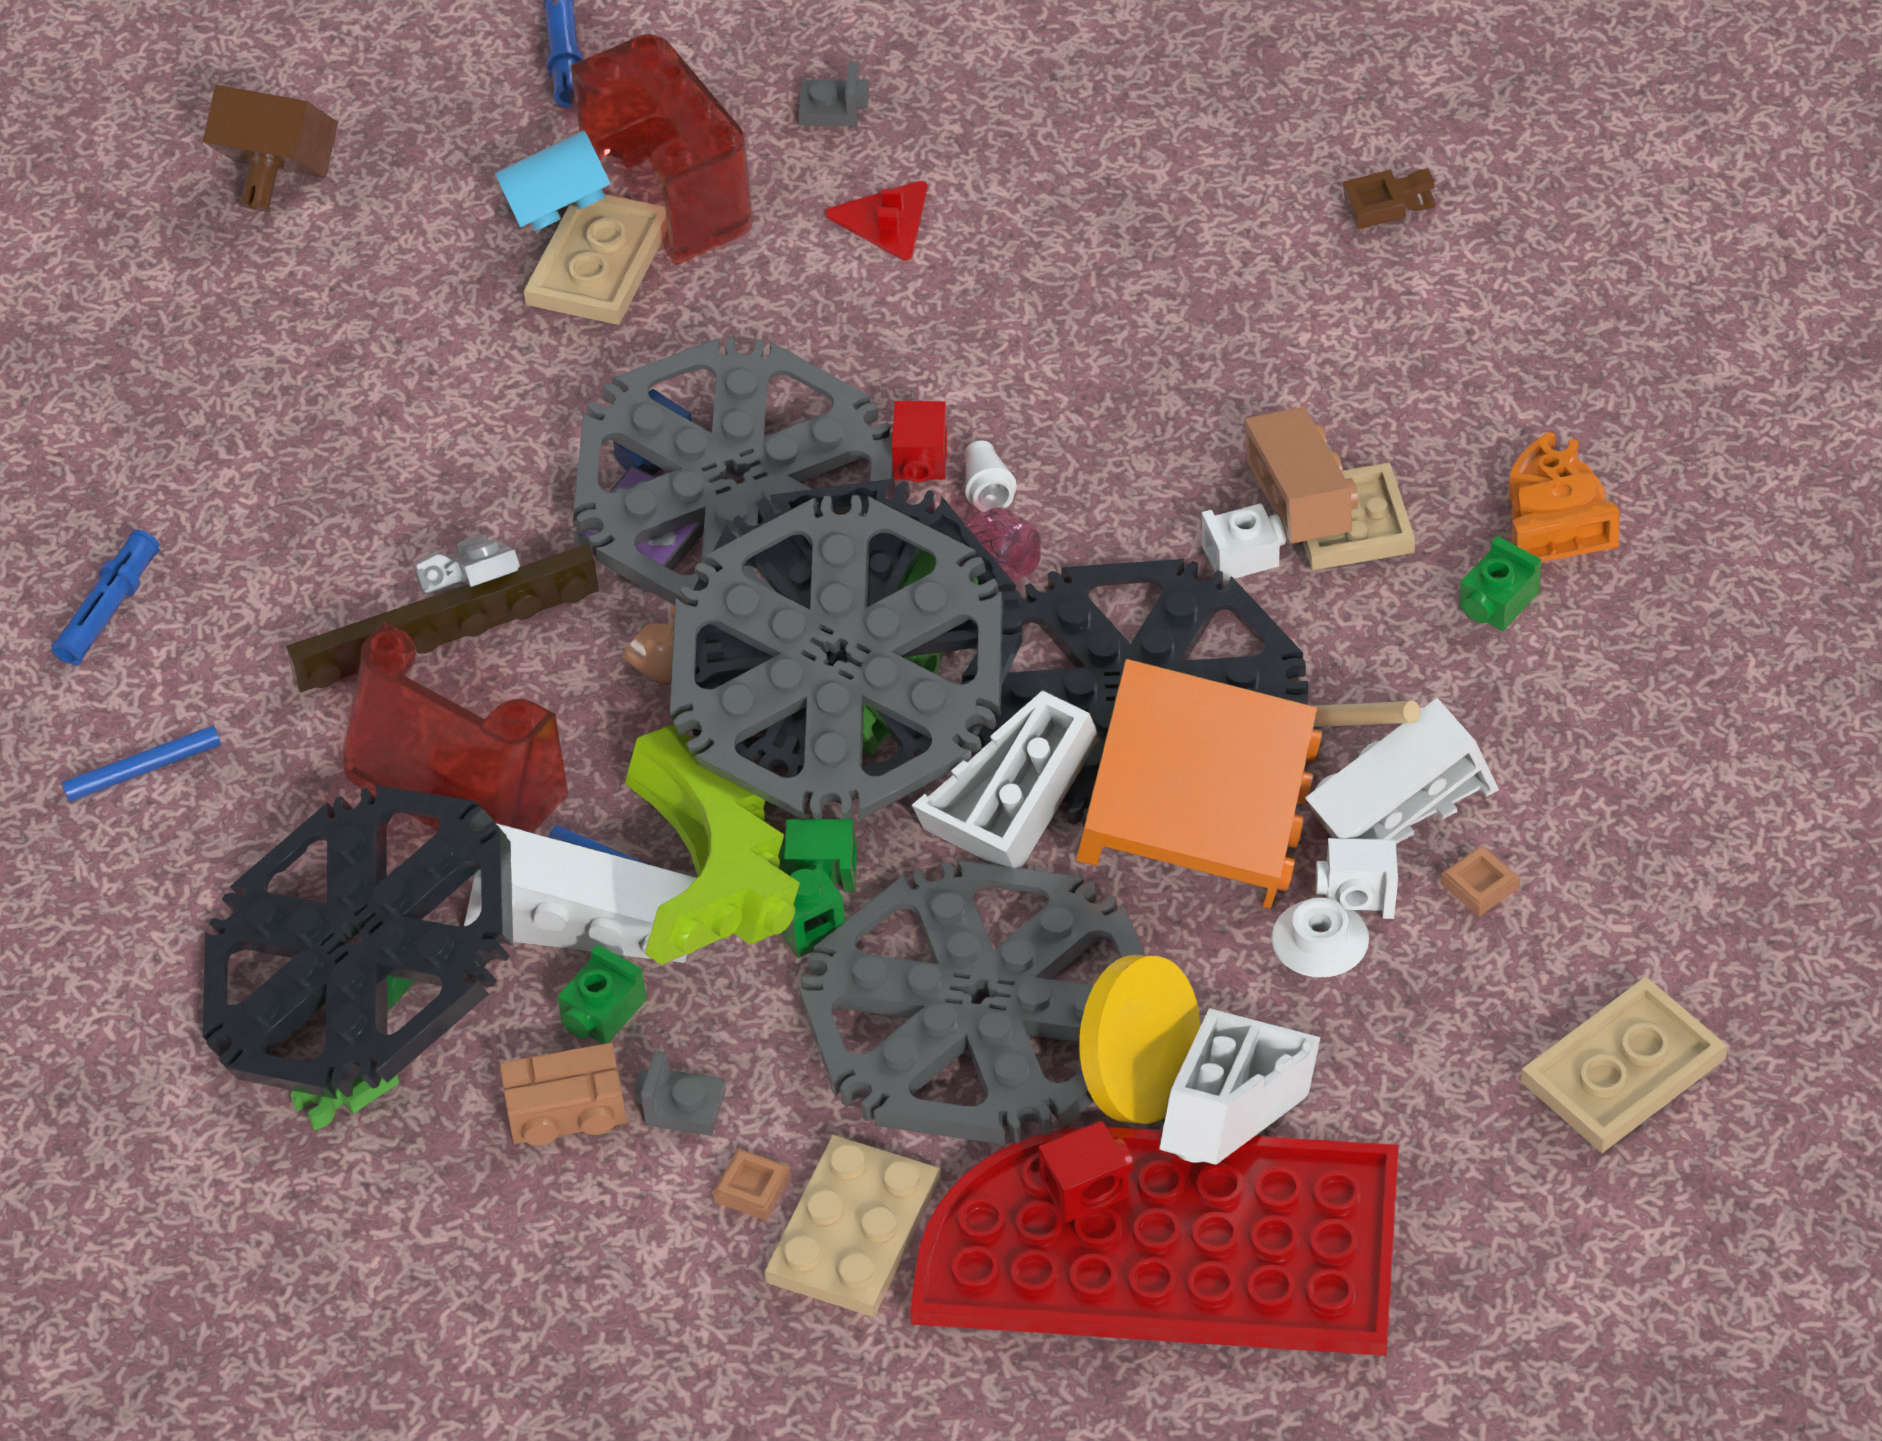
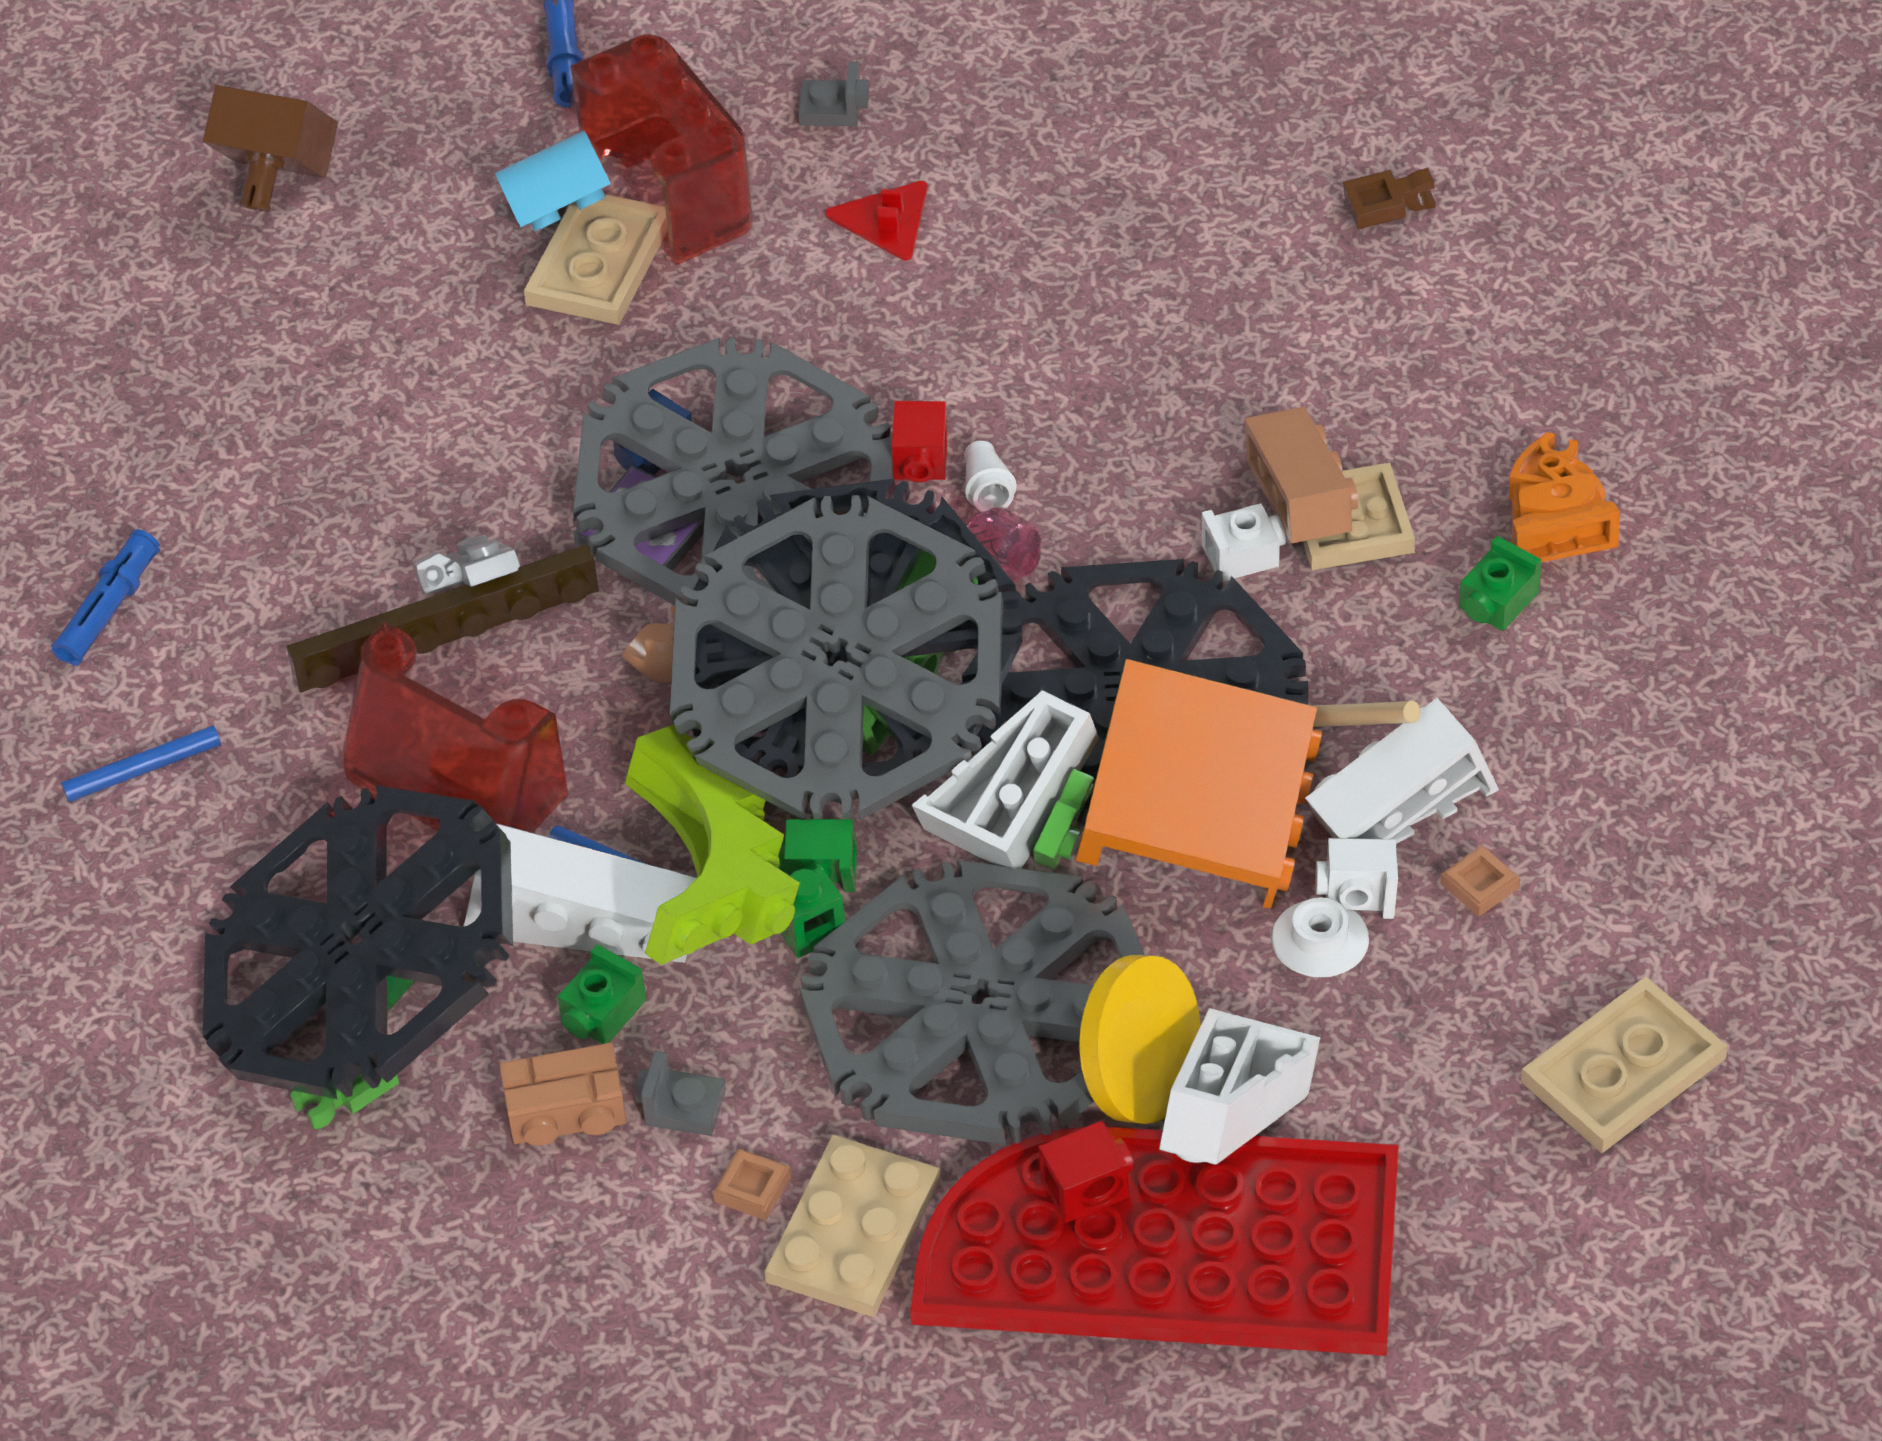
none -> bright green plate [1034,769,1094,870]

